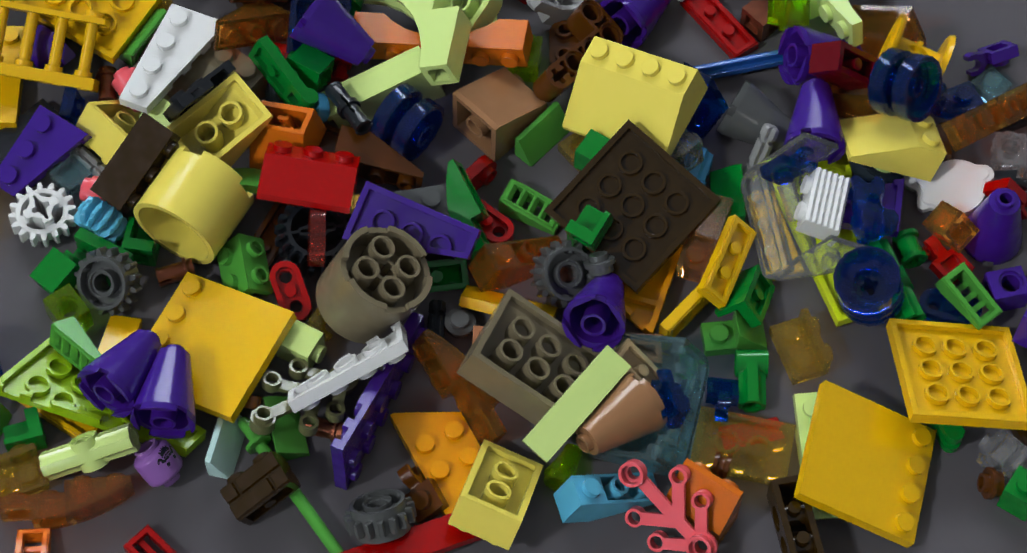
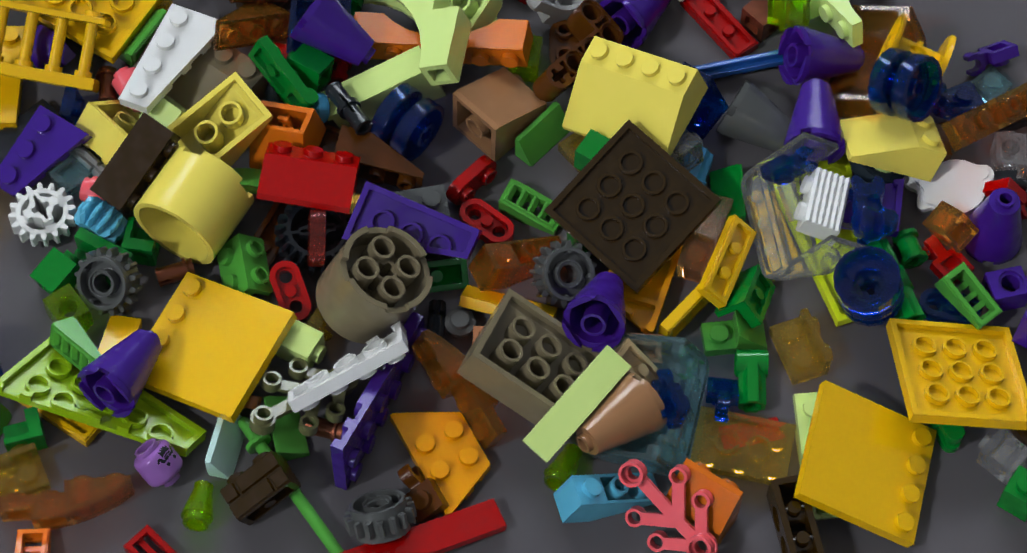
yellowish green piece [38,422,141,481] -> none
dark purple cone [130,344,197,439] -> none
black wing [163,60,236,123] -> none
green slope [446,159,493,262] -> none
light yellow slope [448,439,544,551] -> none
green panel [564,204,614,252] -> none
dark grey plate [584,251,616,276] -> none
reddish brown bush [711,451,733,479] -> none
light grey axle [743,123,779,181] -> none
dark red brick [809,40,878,90] -> none
reddish brown plate [977,467,1005,500] -> none
none -> clear neon green cone [181,480,214,532]

